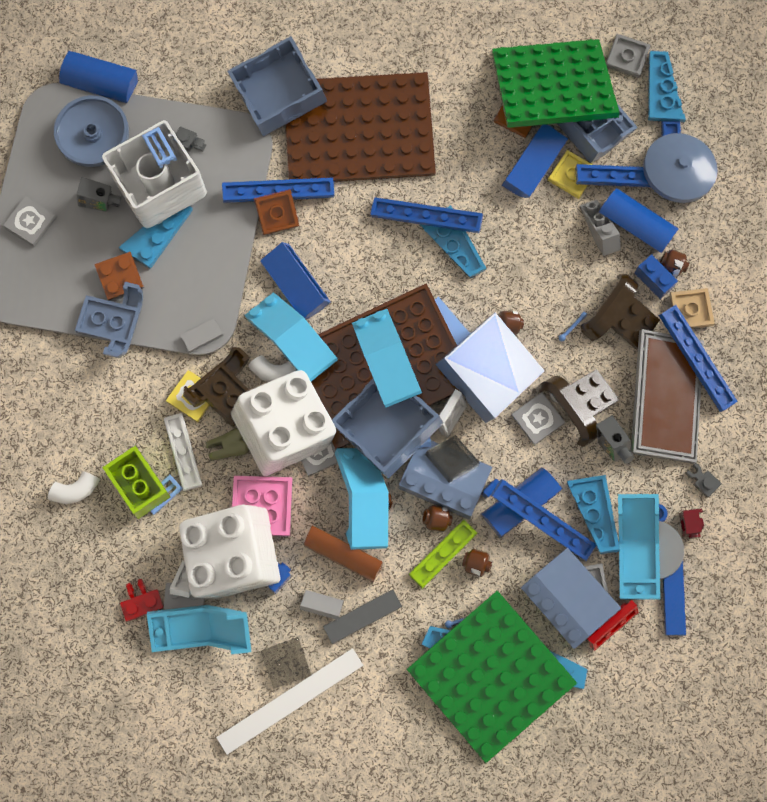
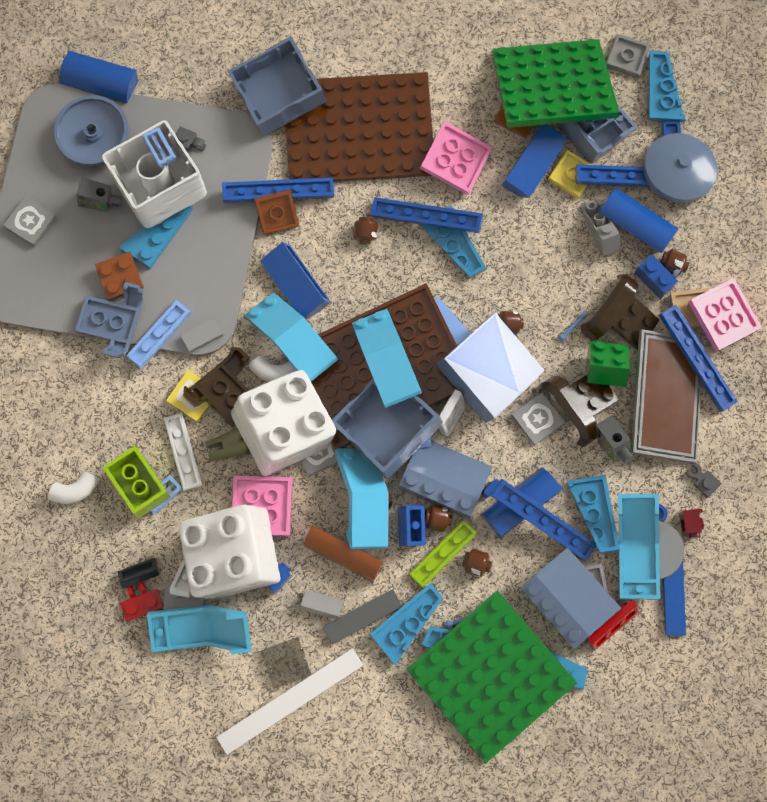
clear smoke tile [425,435,480,483] -> none
none -> black tile [118,558,160,589]
none -> light blue tile [126,300,191,369]
none -> reddish brown head [353,217,378,244]
none -> dark azure wing [370,583,443,665]
none -> blue brick [398,506,426,547]
none -> bright pink plate [420,121,492,195]
none -> green brick [586,341,630,387]
none -> bright pink plate [688,278,762,352]

